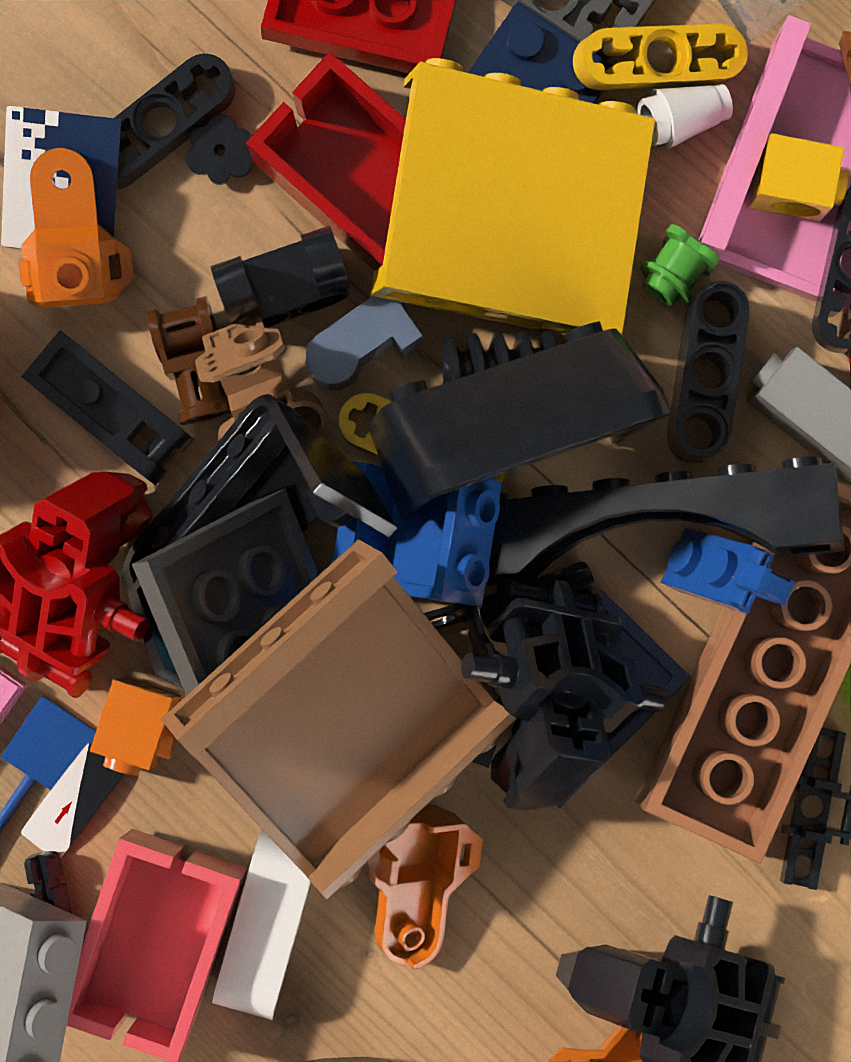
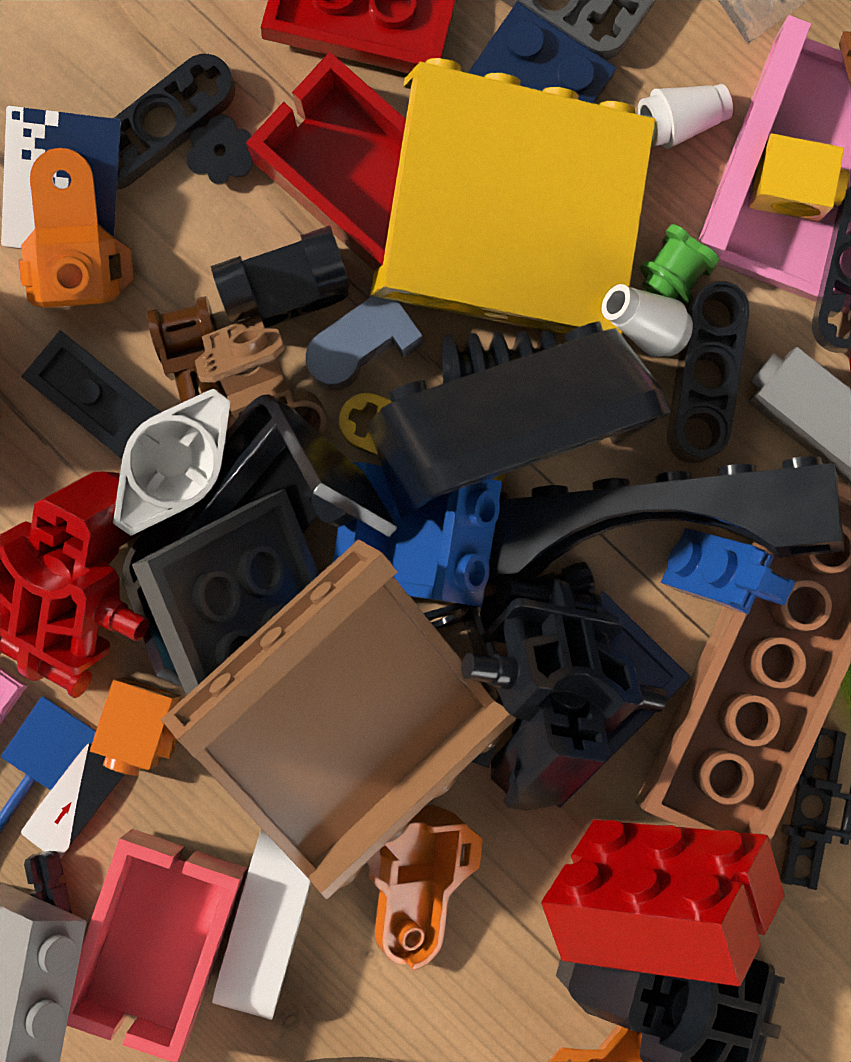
yellow beam [573,24,748,90] -> none
none -> white hat [113,389,231,536]
none -> red piece [541,819,785,986]
none -> white cone [602,284,693,357]

